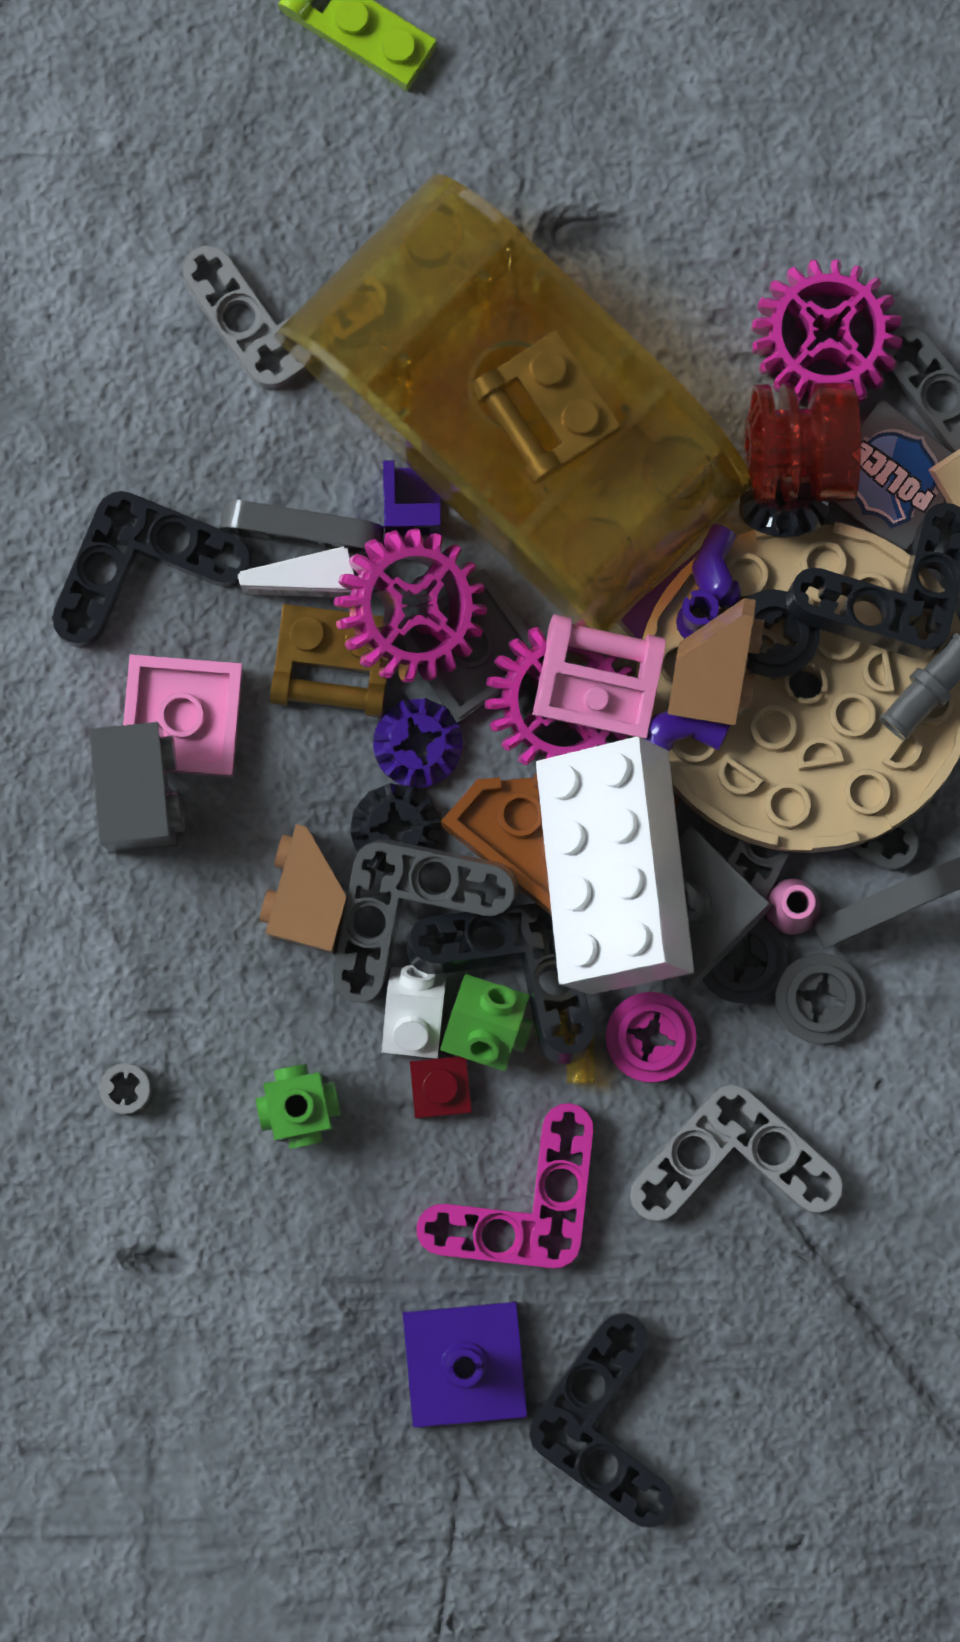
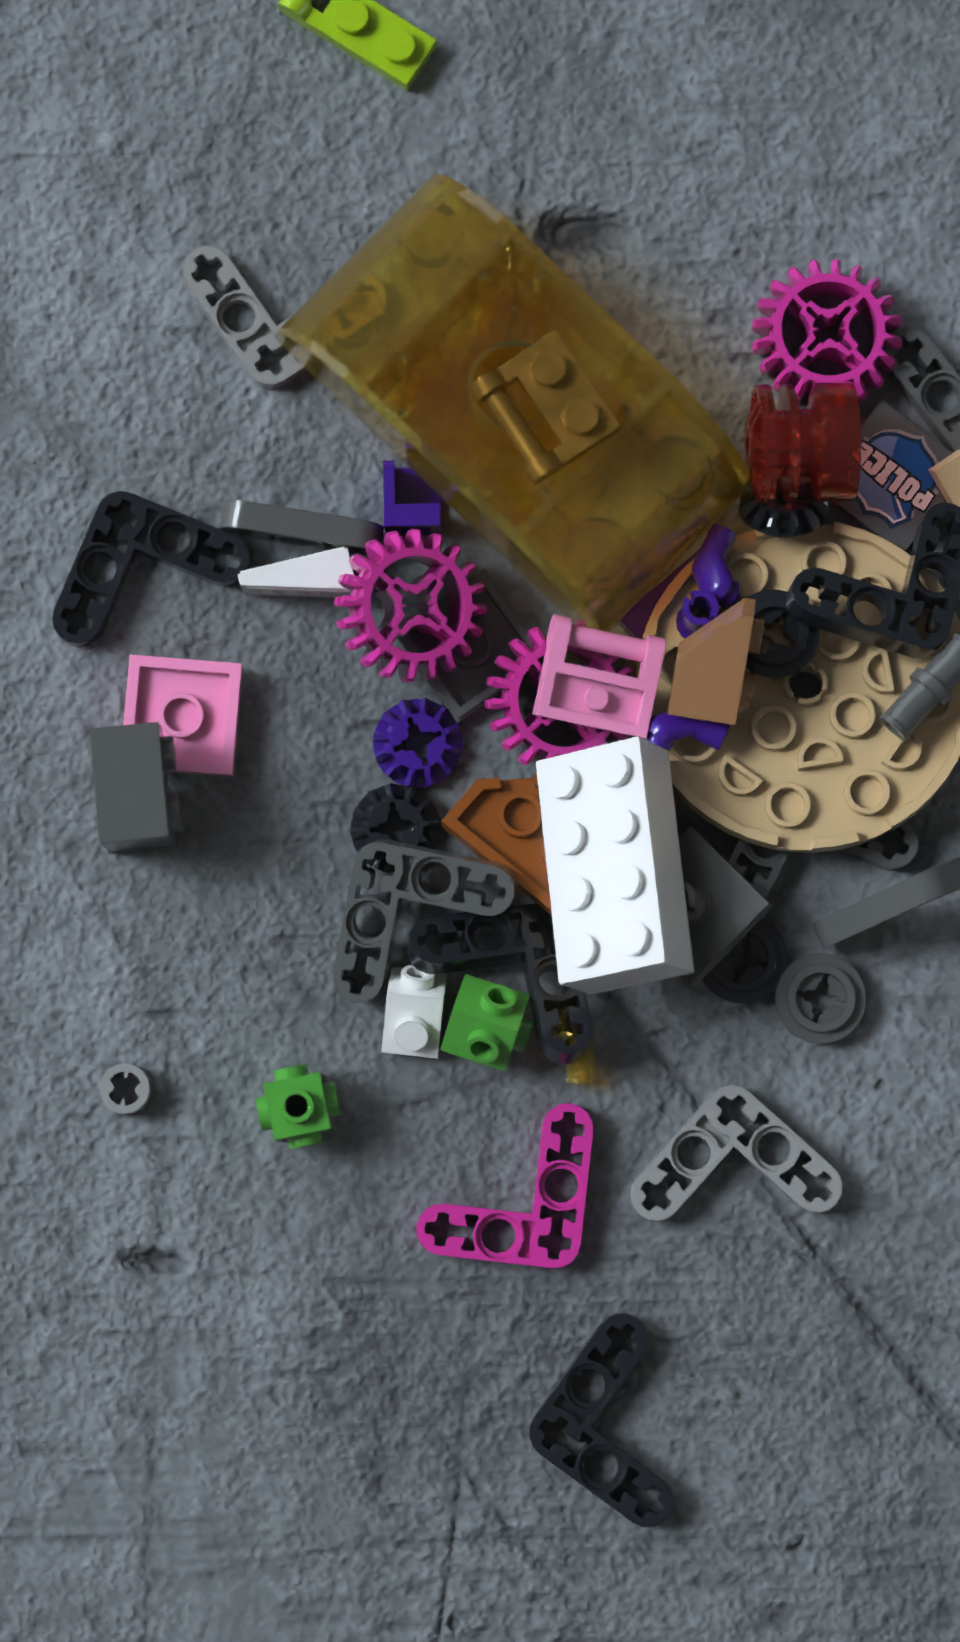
medium nougat slope [259,824,347,955] -> none
pearl gold plate [270,604,387,718] -> none
dark purple tile [403,1301,527,1428] -> none
dark red plate [410,1057,472,1118] -> none
dark pink gear [606,992,696,1082] -> none
bright pink cone [766,879,820,935] -> none

